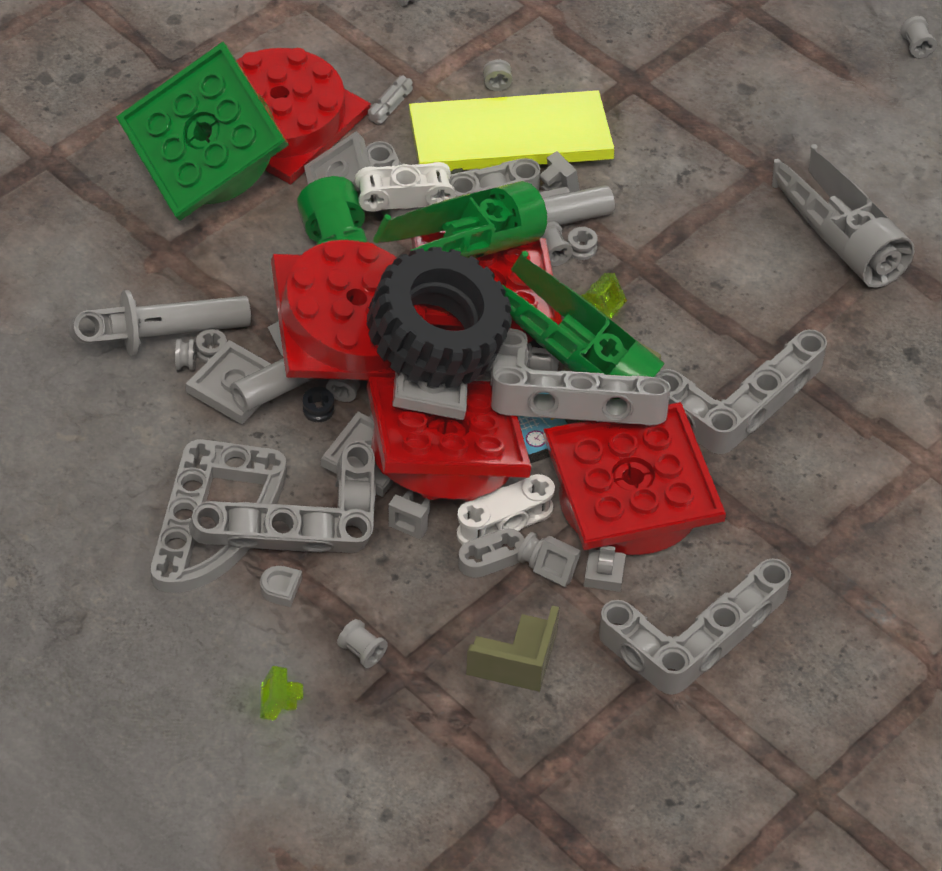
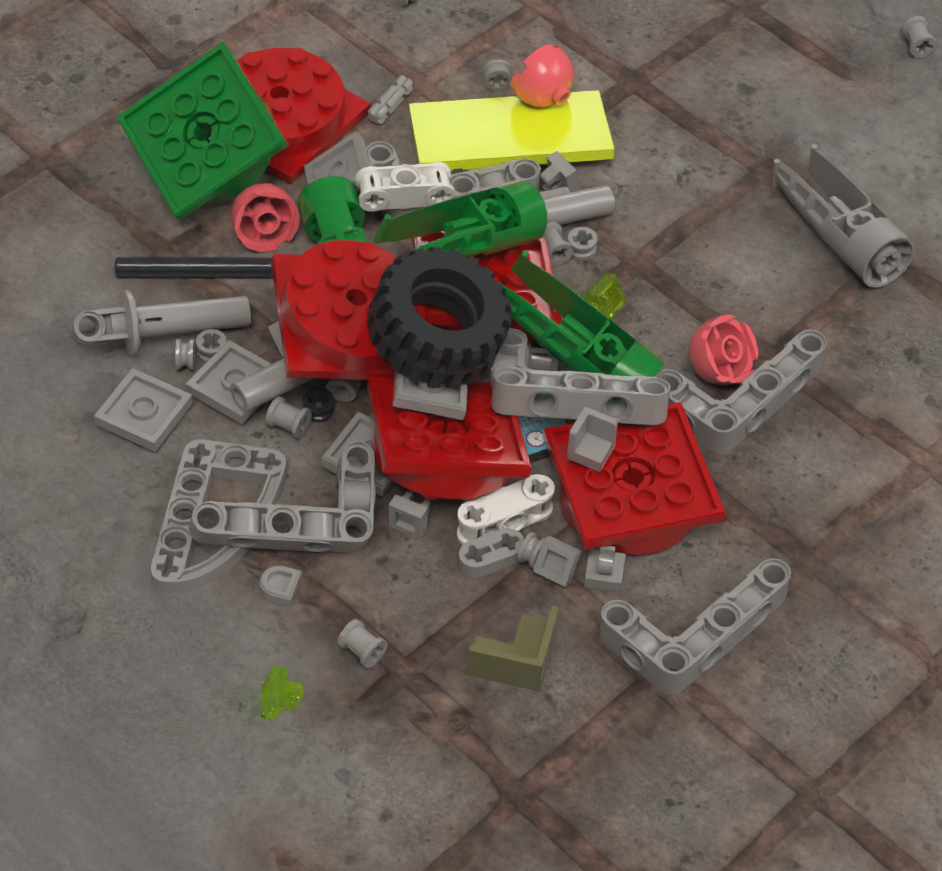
none -> light grey plate [94,368,193,452]
none -> black axle [115,257,273,278]
none -> coral cylinder [231,183,300,252]
none -> light grey bush [265,396,312,439]
none -> coral cylinder [510,44,575,108]
none -> light grey panel [567,407,618,472]
none -> coral cylinder [688,315,758,386]

